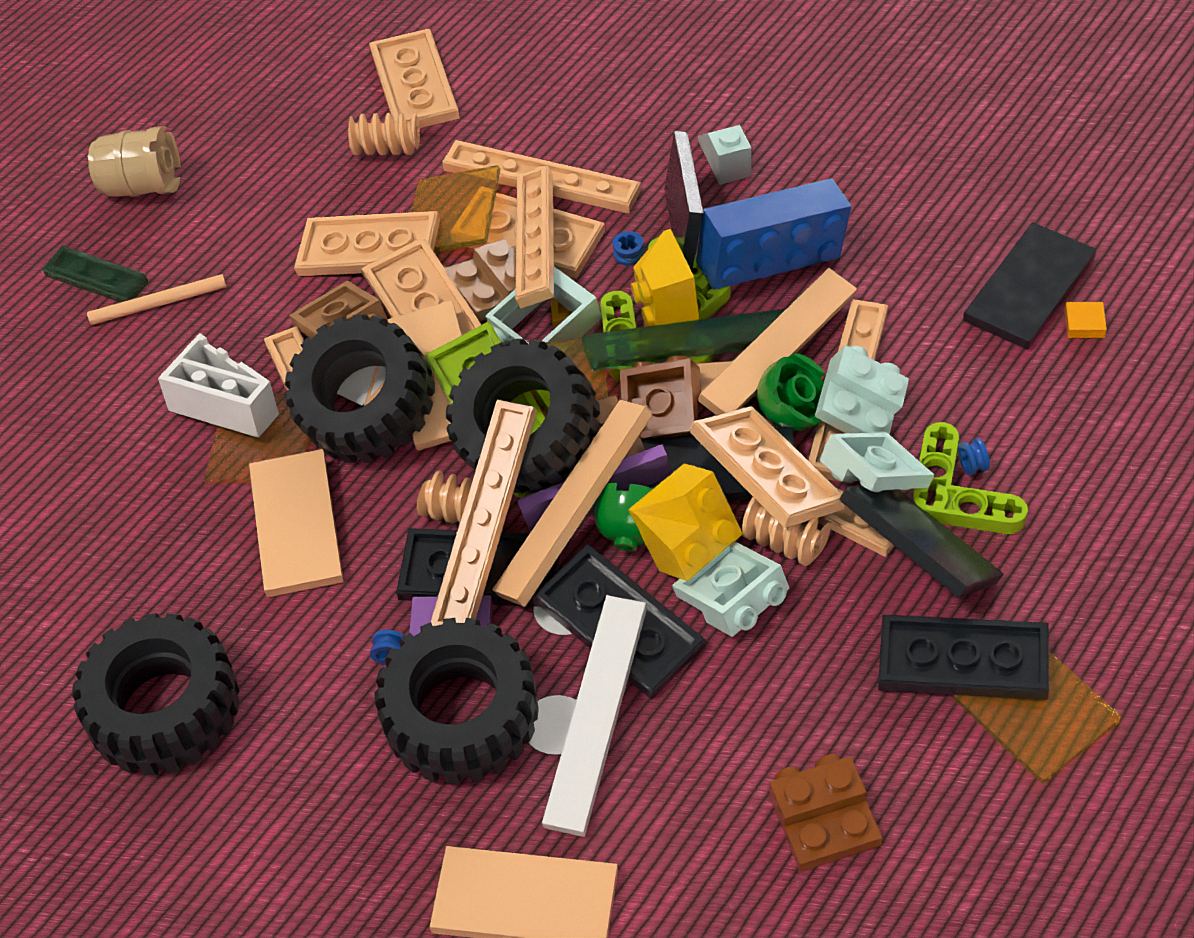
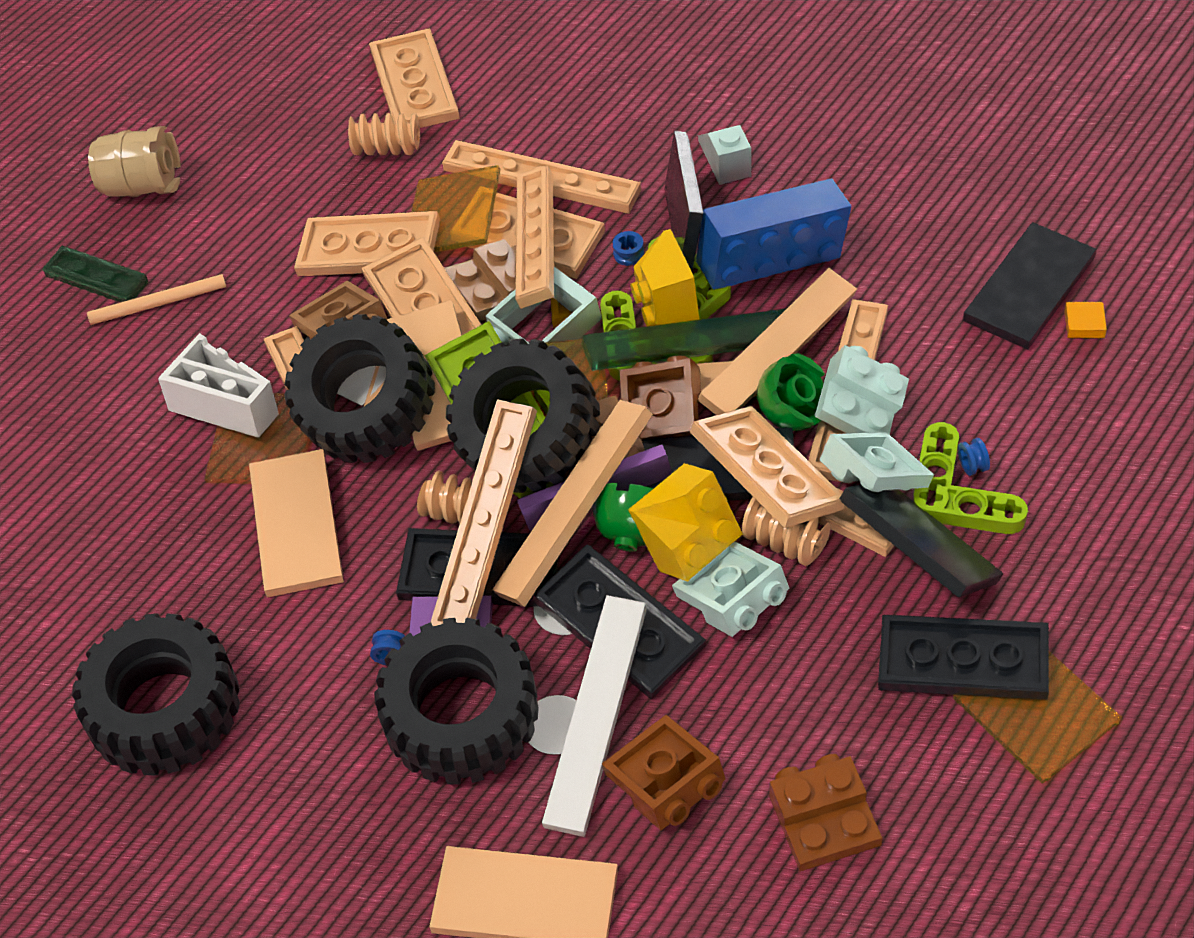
none -> dark orange plate [602,715,726,831]

